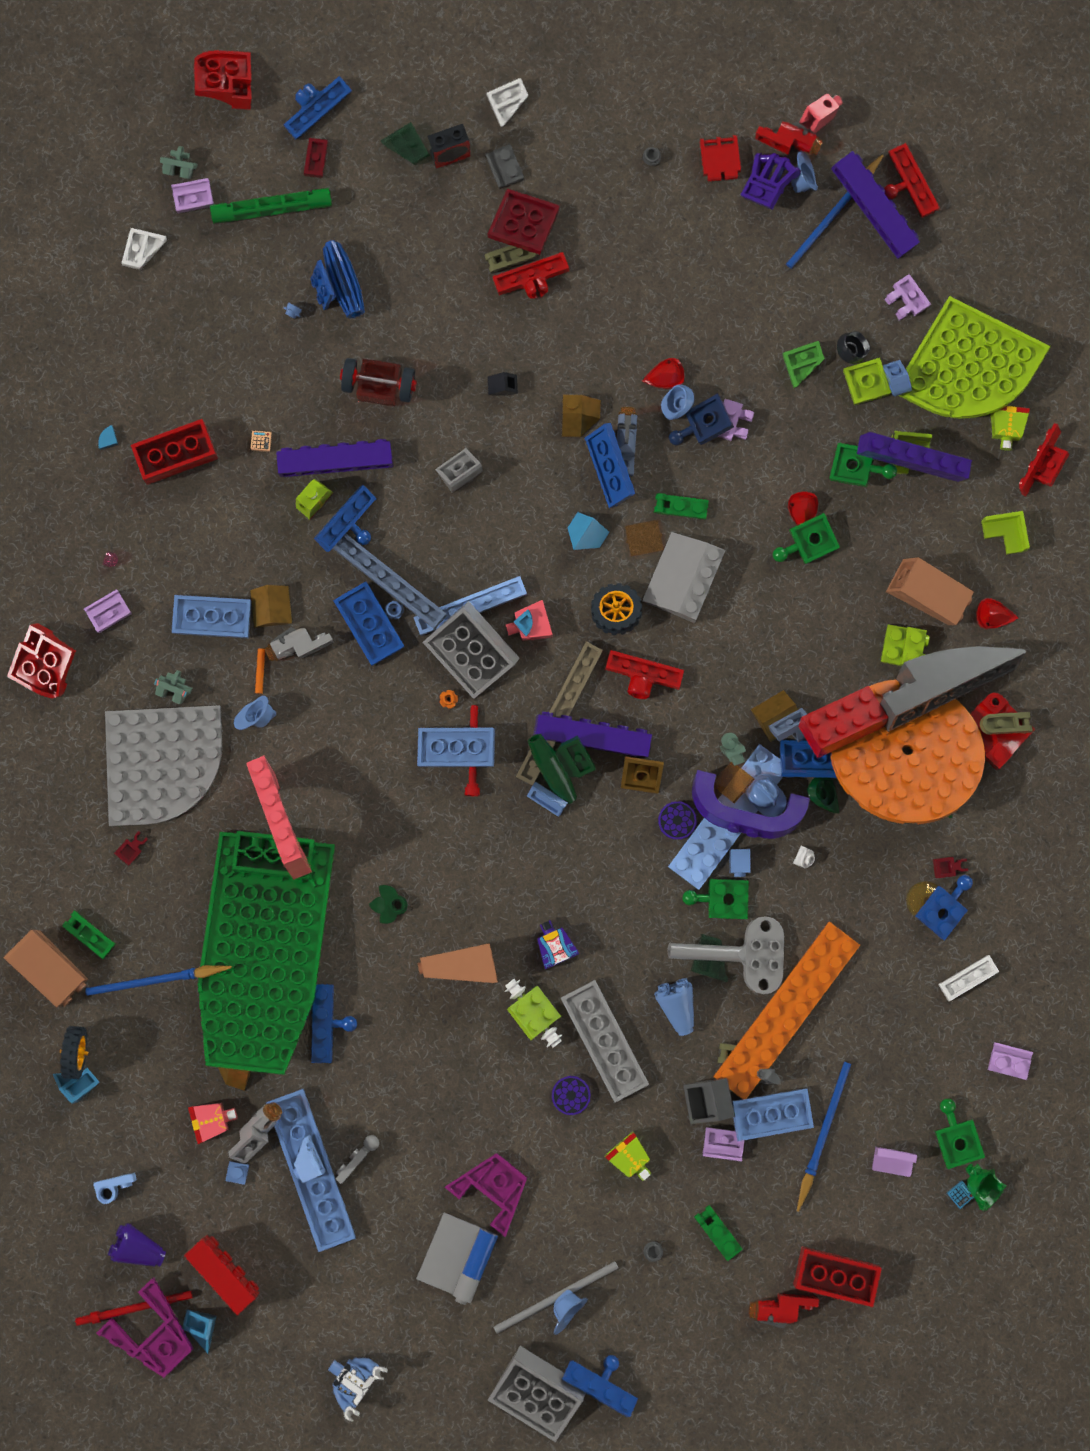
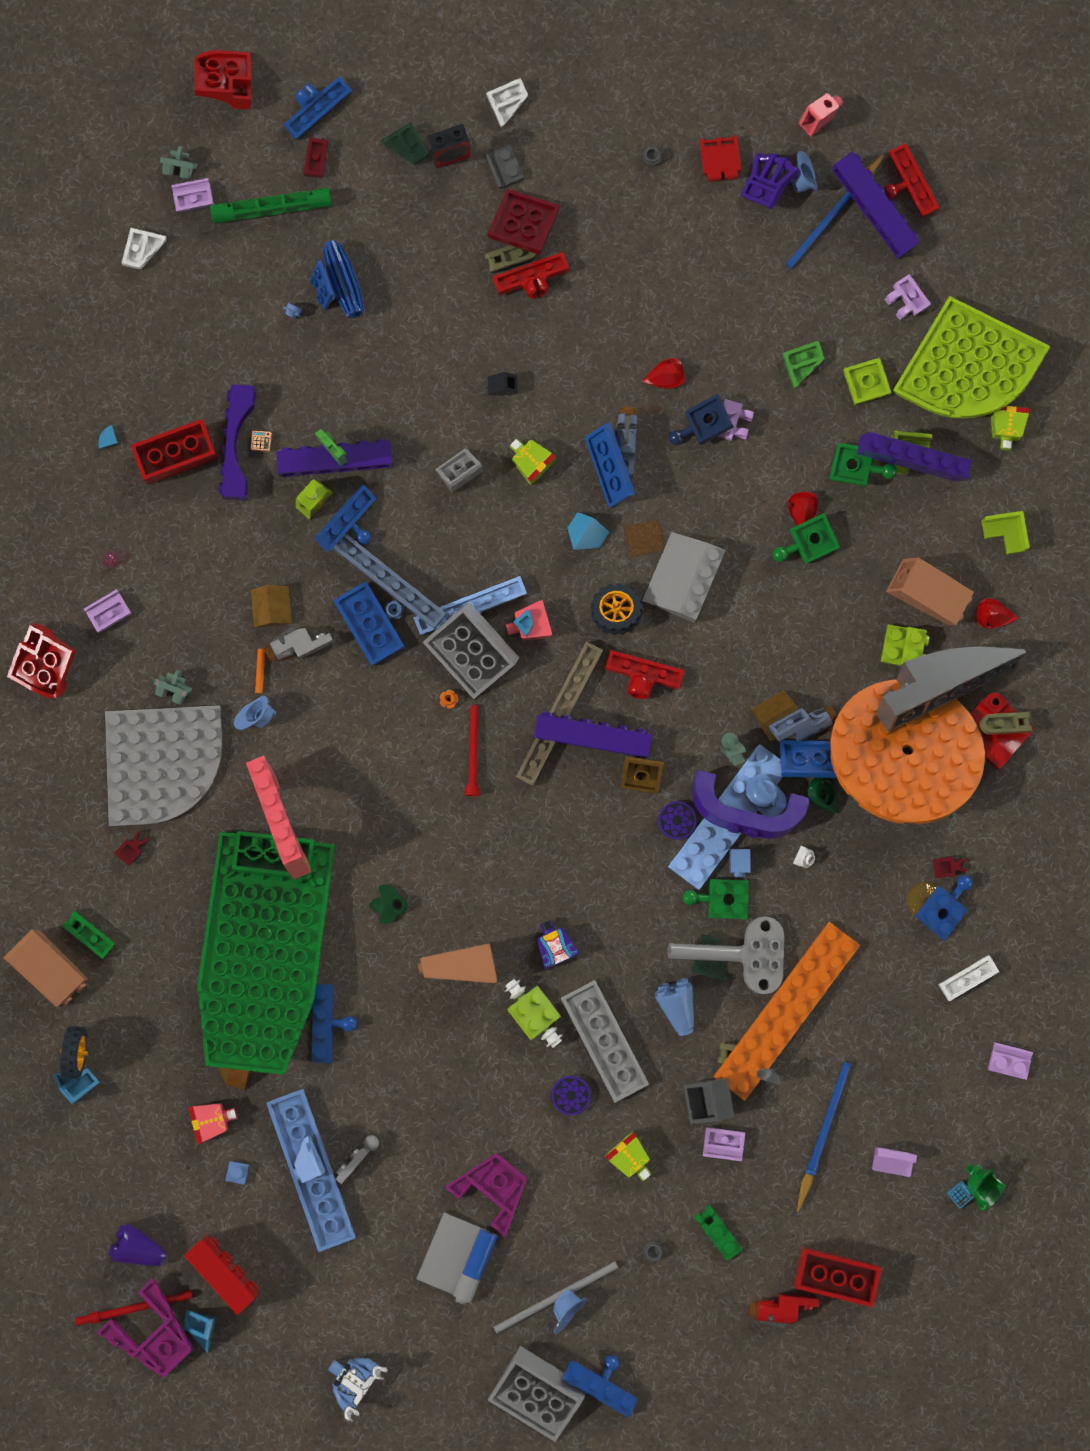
blue piece [85,965,232,996] -> none
light blue plate [93,1172,137,1204] -> none
medium blue plate [172,595,252,638] -> none
light grey plate [229,1102,282,1164] -> none
brick [340,358,417,407] -> none
medium blue plate [417,728,495,767] -> none
medium blue tile [527,782,568,817] -> none
dark green plate [528,734,596,804] -> none
pearl gold slope [562,395,601,437] -> none
green plate [654,493,709,520] -> none
medium blue hat [661,384,694,420] -> none
clear orange piece [714,762,755,803] -> none
medium blue plate [732,1089,814,1141] -> none
red plate [755,122,823,155] -> none
red brick [798,686,888,758] -> none
black hat [837,331,870,364] -> none
medium blue plate [882,360,912,397] -> none
green plate [935,1098,985,1169] -> none
red bracket [1019,423,1069,497] -> none
none -> dark purple arch [219,384,256,501]
none -> bright green wing [315,429,347,466]
none -> lime torso [510,439,556,485]

